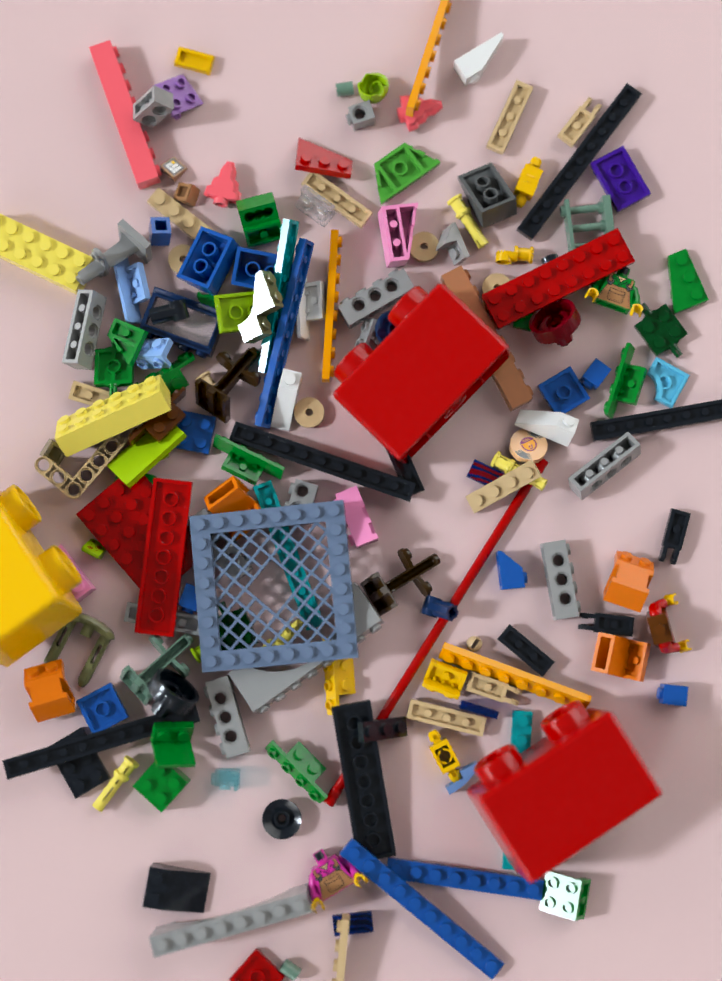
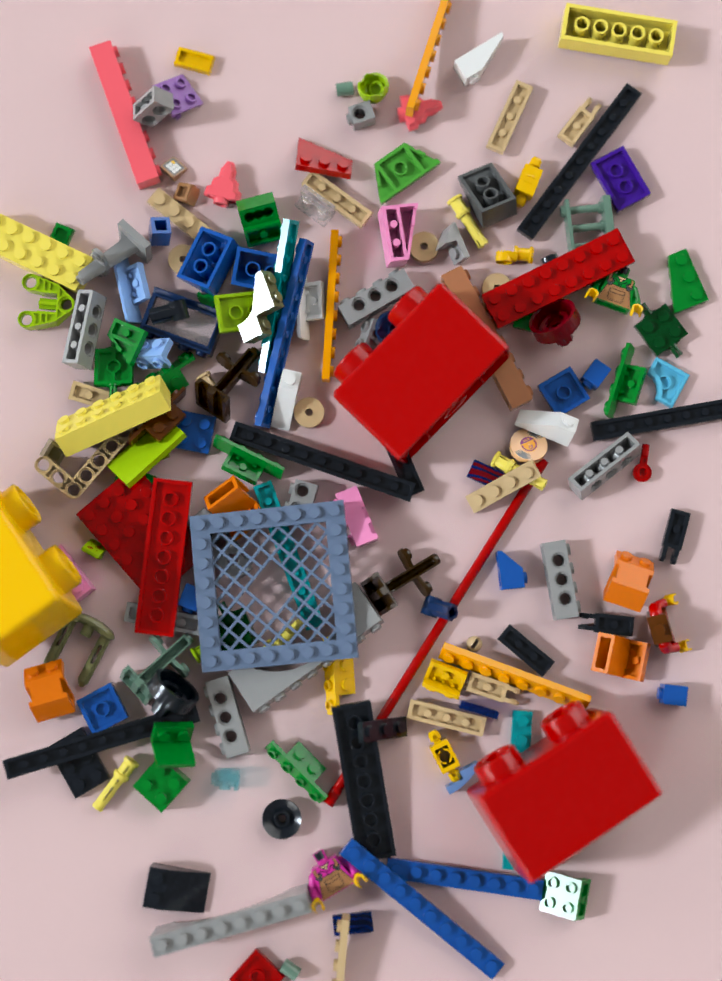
none -> lime connector [18,274,75,331]
none -> green tile [50,222,75,246]
none -> light yellow brick [558,3,678,65]
none -> red plate [632,444,652,482]

